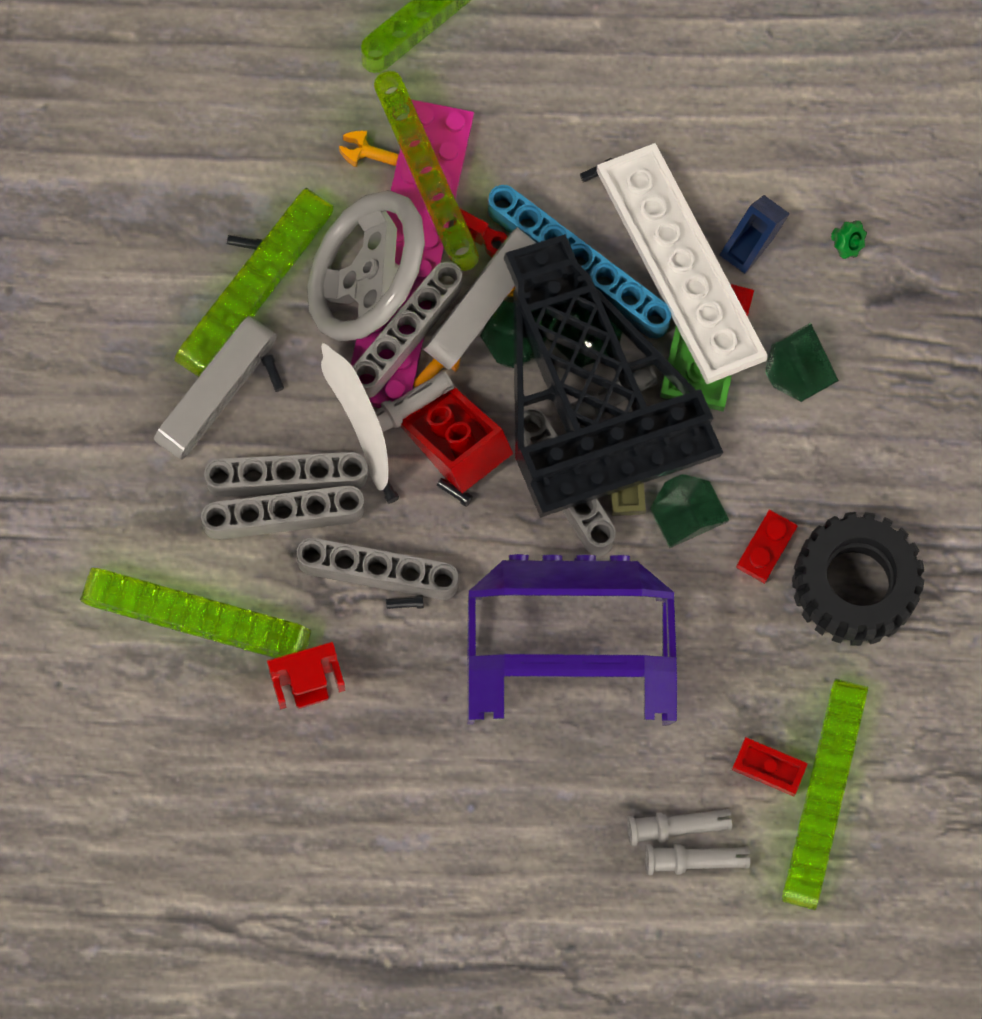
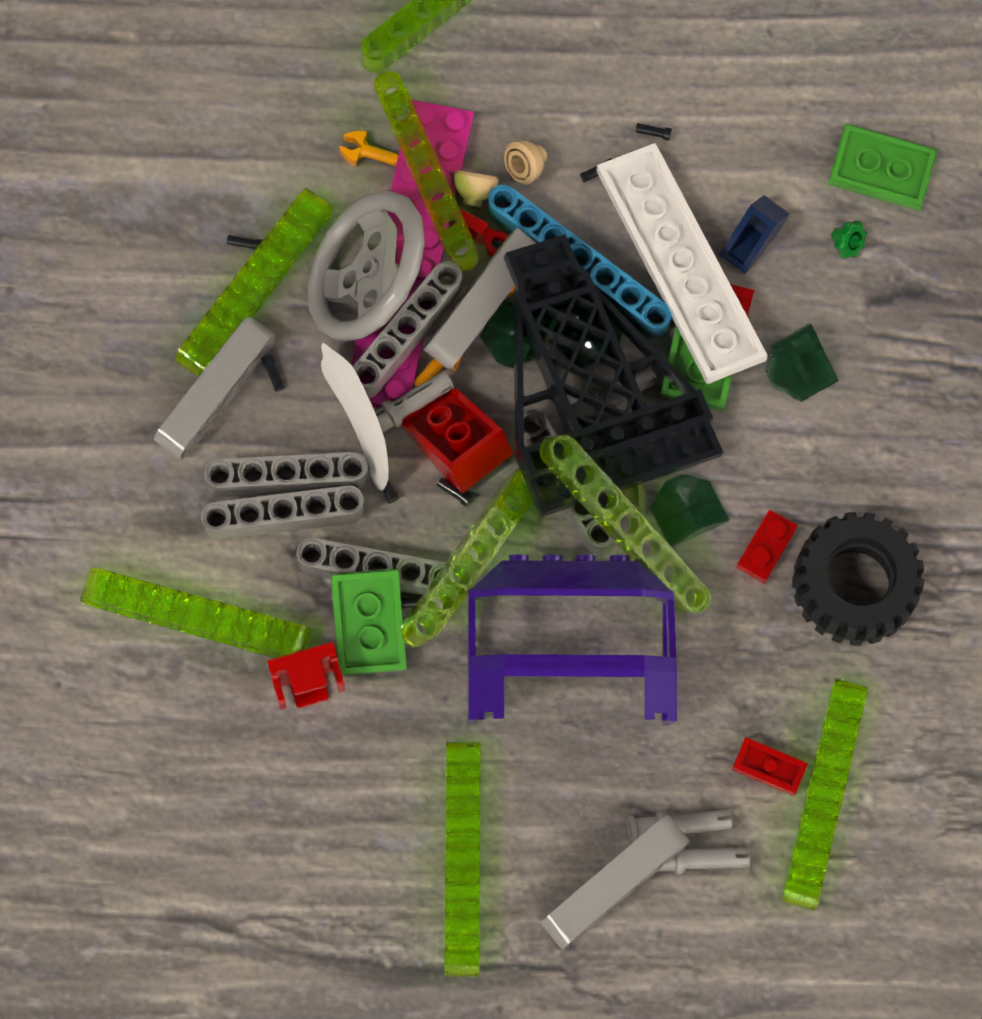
none -> bright green plate [331,568,407,675]
none -> clear neon green beam [401,468,533,647]
none -> clear neon green beam [444,742,481,977]
none -> tan brick [454,170,499,207]
none -> tan brick [504,141,547,185]
none -> clear neon green beam [539,435,711,613]
none -> light grey beam [540,815,690,950]
none -> black piece [635,123,672,141]
none -> bright green tile [828,123,938,211]

